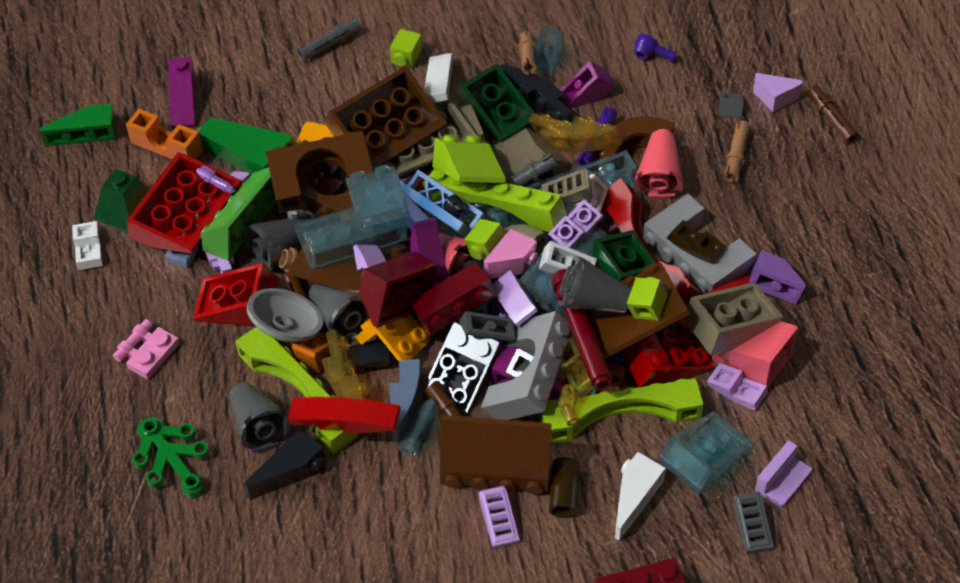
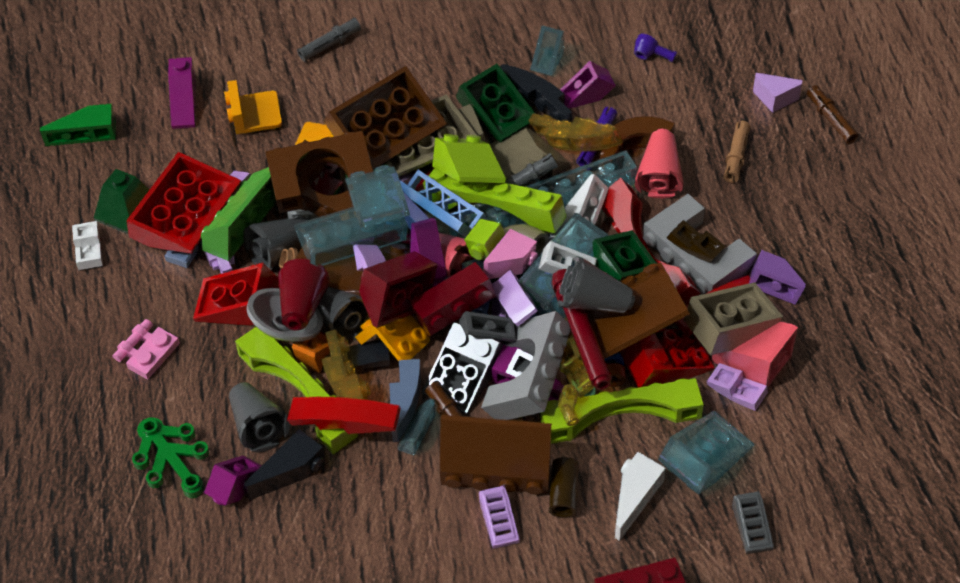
orange arch [126,109,203,159] -> none
medium lavender piece [196,166,235,194] -> none
green slope [198,117,294,175] -> none
lime brick [390,29,422,69] -> none
white tile [424,53,454,103] -> none
black hinge [443,194,465,217] -> none
medium nougat pin [519,31,537,75] -> none
dark tan slope [541,169,593,204] -> none
lavender slope [548,199,603,248] -> none
lime brick [627,277,668,321] -> none
dark grey slope [718,92,744,118] -> none
lavender panel [755,440,812,508] -> none
none -> magenta slope [204,455,261,506]
none -> light orange bracket [224,80,282,134]
none -> dark red cone [278,259,330,331]

